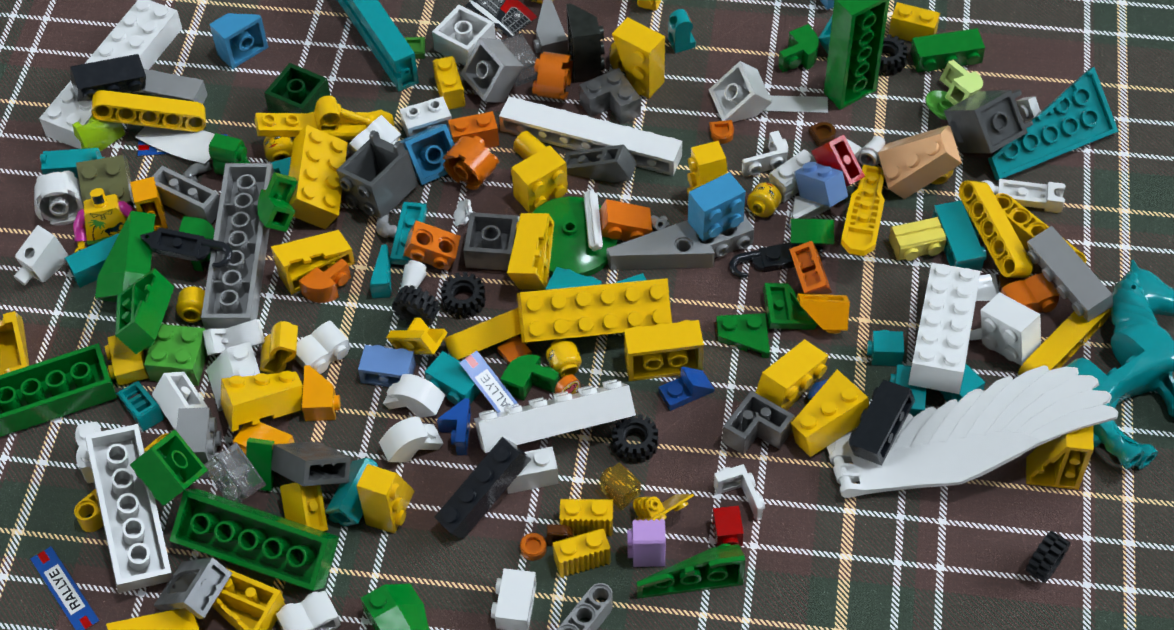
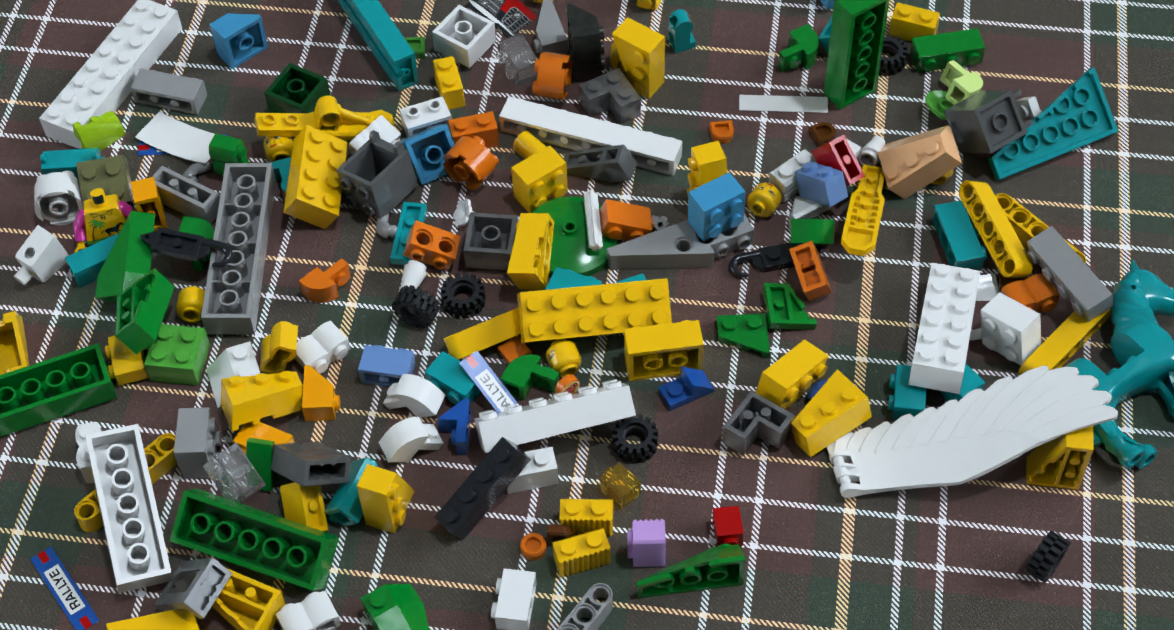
black brick [70,54,146,102] -> none
yellow beam [92,90,206,132] -> none
teal slope [116,381,164,431] -> none
green brick [130,430,208,506] -> none
white brick [152,372,208,430] -> none
white bracket [203,319,265,355] -> none
green brick [257,172,298,232] -> none
yellow wedge [271,230,355,295] -> none
teal slope [370,244,392,299] -> none
yellow panel [386,317,447,355] -> none
light grey brick [461,38,524,102] -> none
yellow hinge [633,494,694,521] -> none
white slope [708,61,772,122] -> none
white bracket [714,464,765,521] -> none
white bracket [741,131,788,177] -> none
light orange slope [797,294,850,334] -> none
black brick [849,379,915,466] -> none
teal brick [867,330,904,366] -> none
light yellow brick [889,217,946,261] -> none
white plate [981,179,1066,213] -> none

